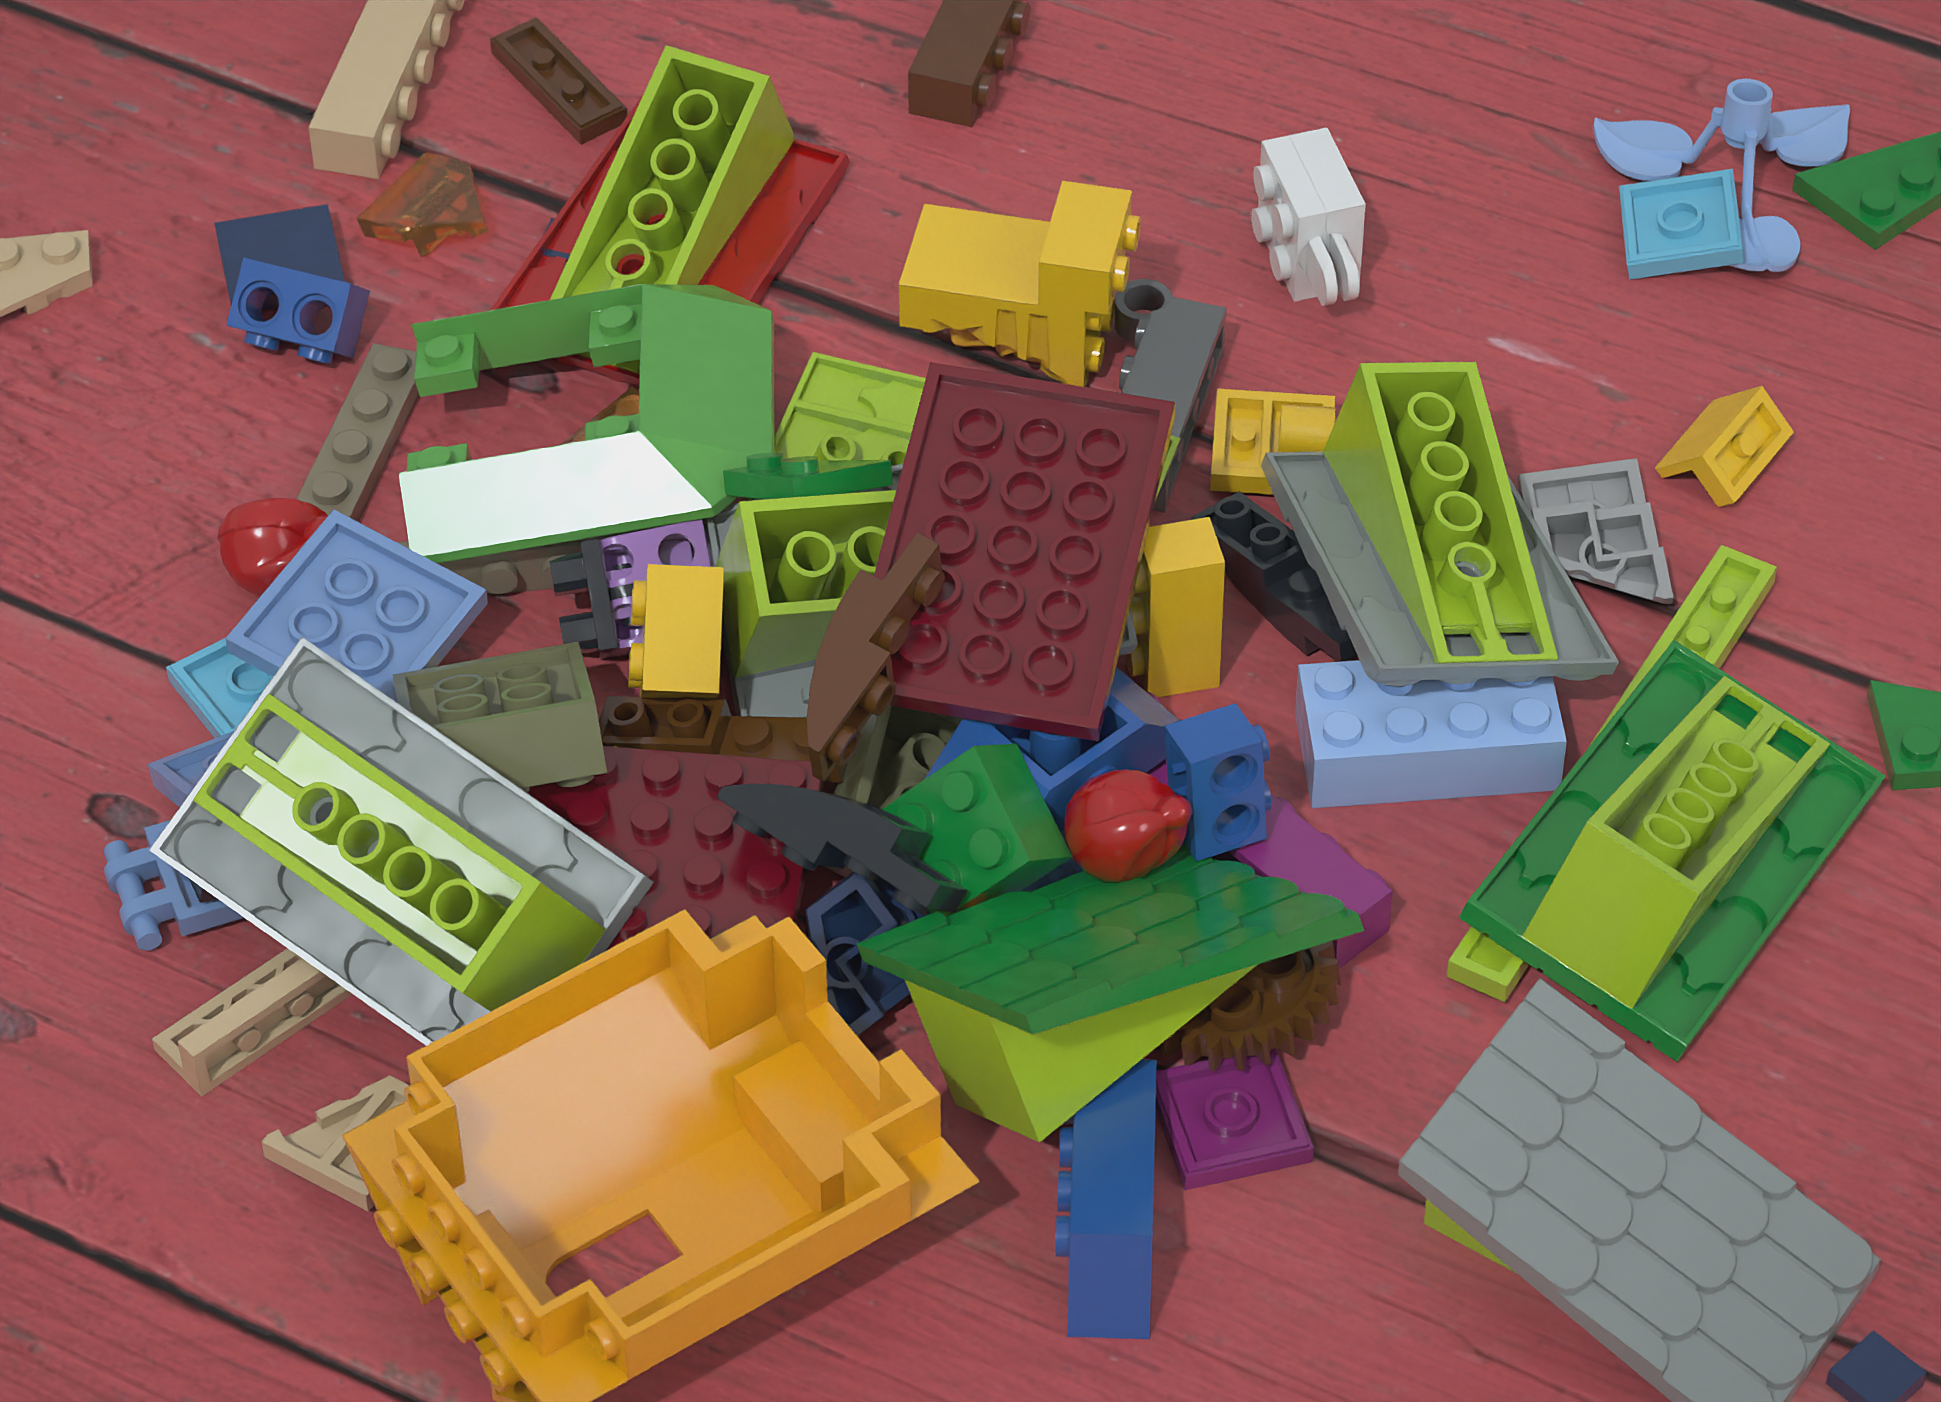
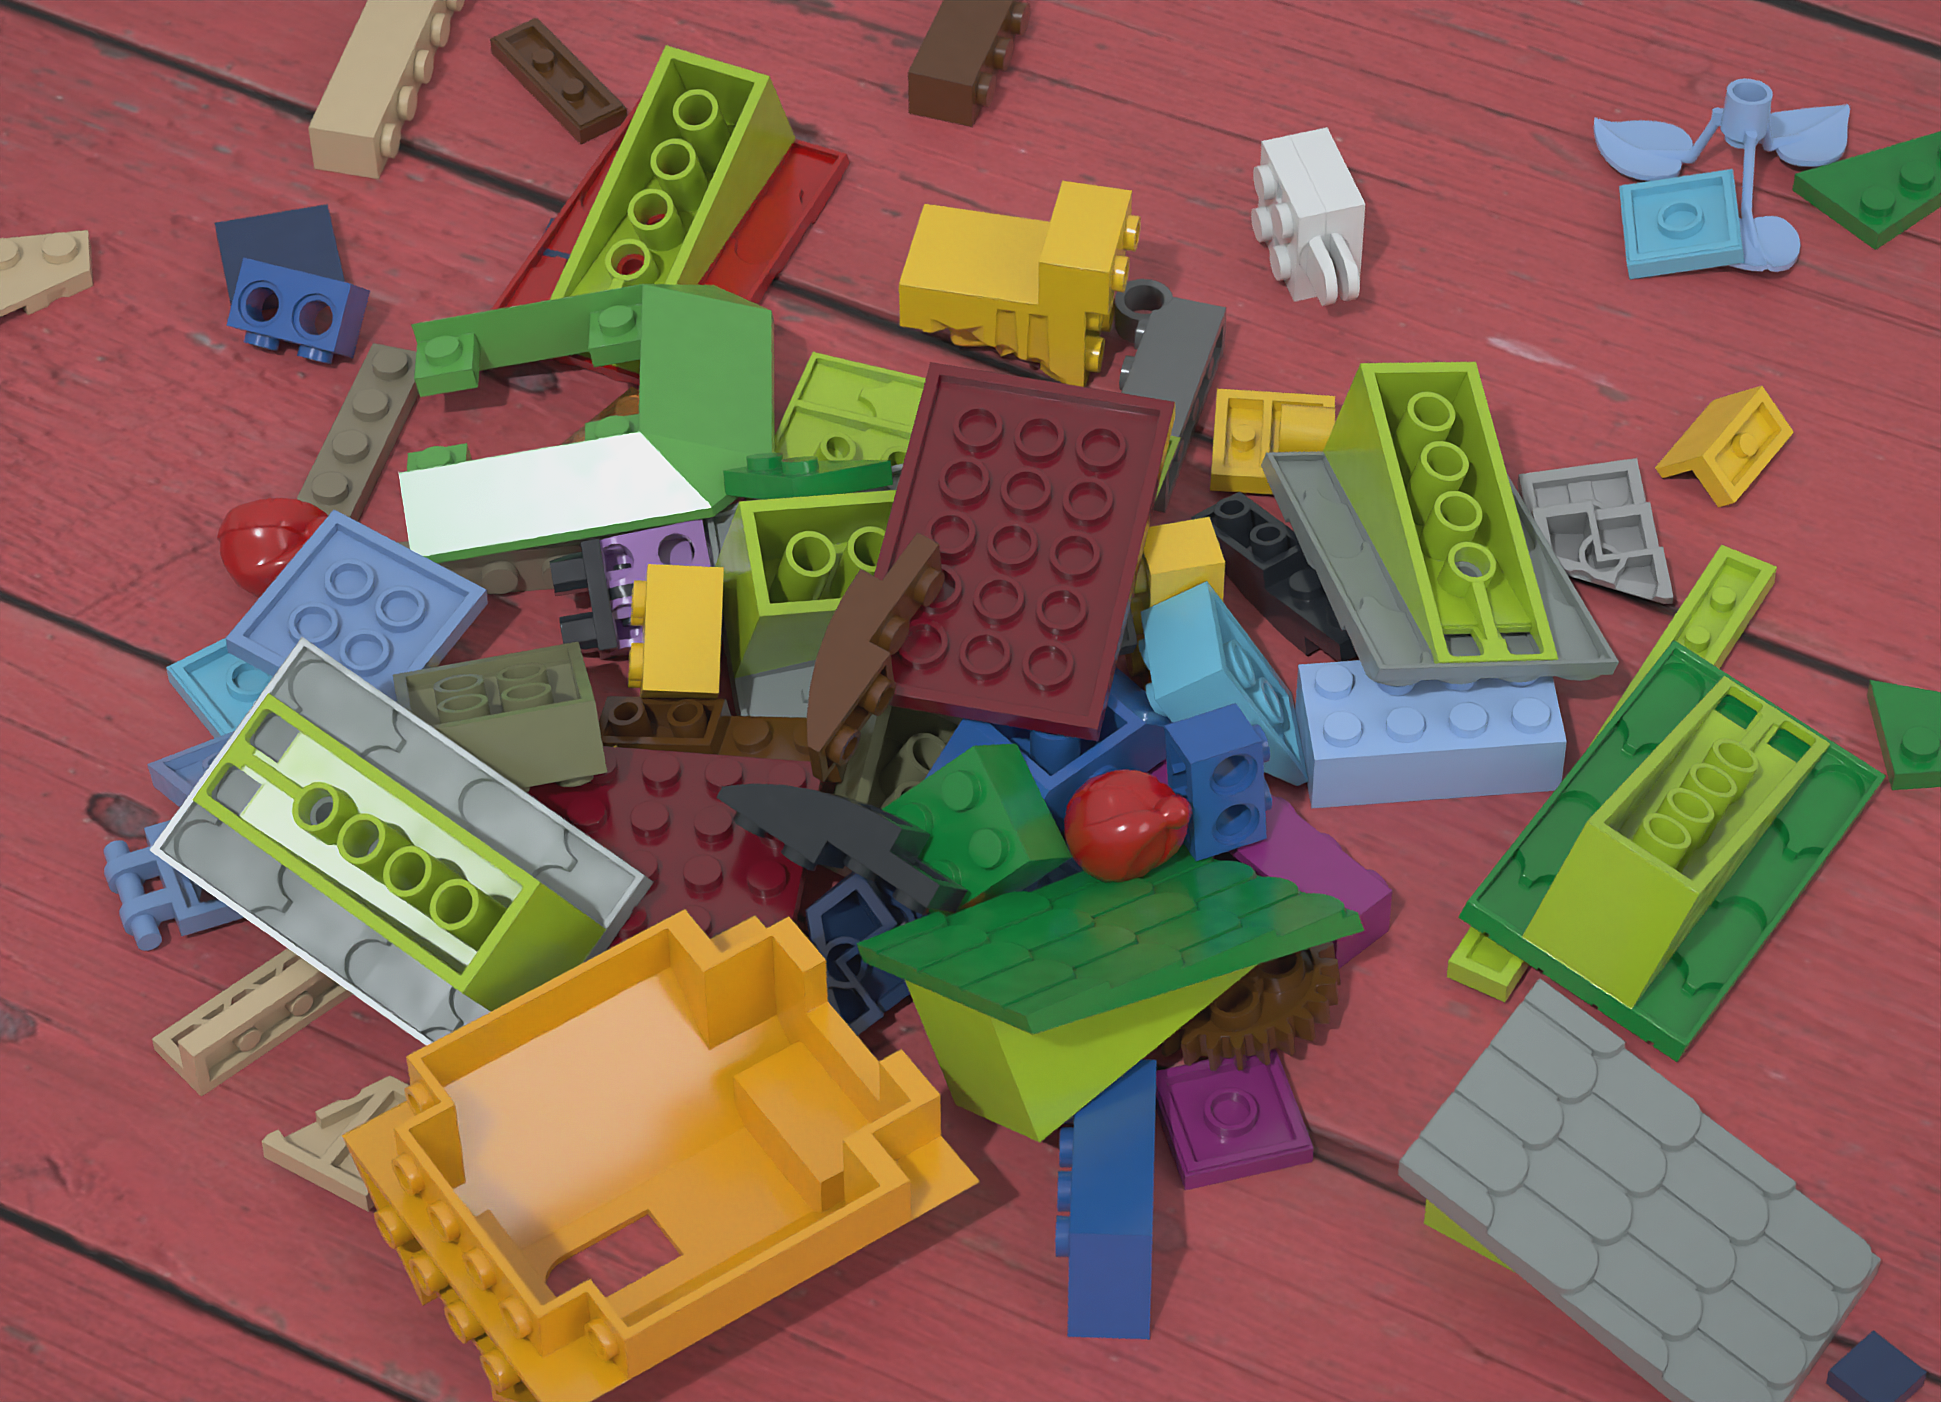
clear orange slope [356,153,489,257] -> none
none -> medium azure slope [1138,581,1308,786]

